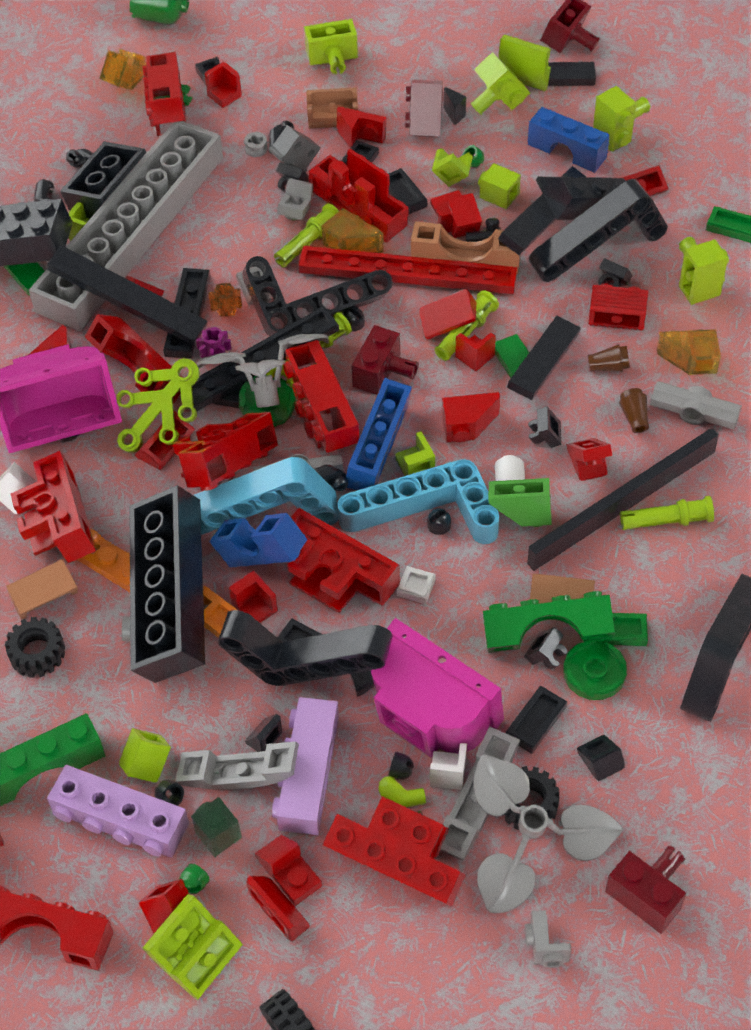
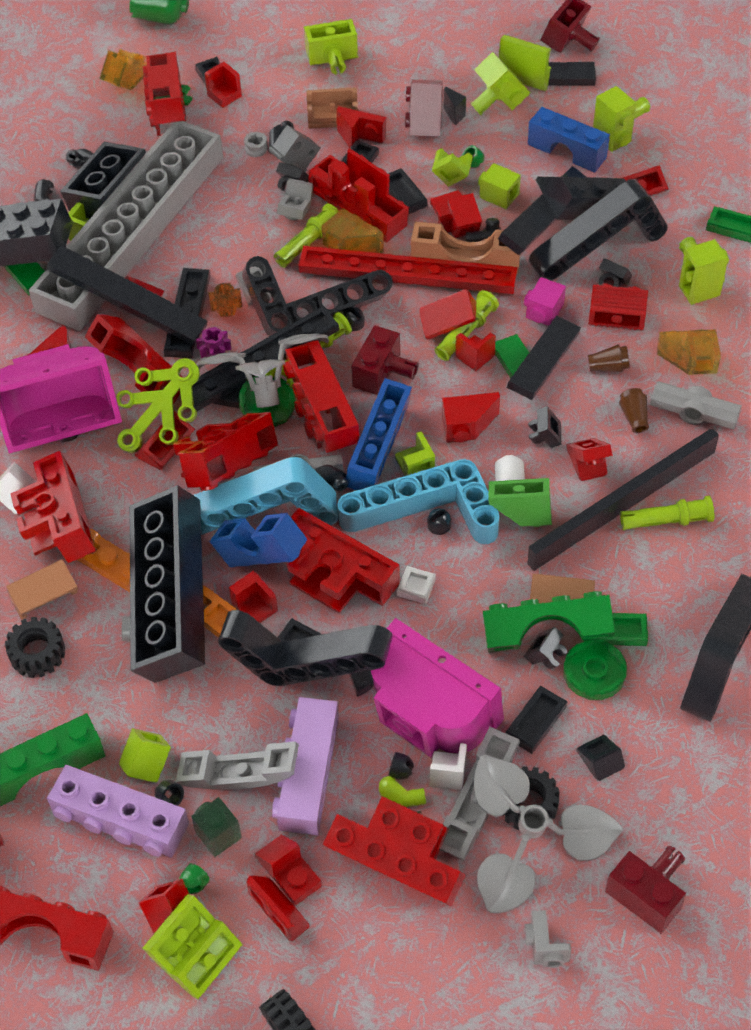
black slope [245,714,283,752] -> none
none -> dark pink brick [524,277,566,326]

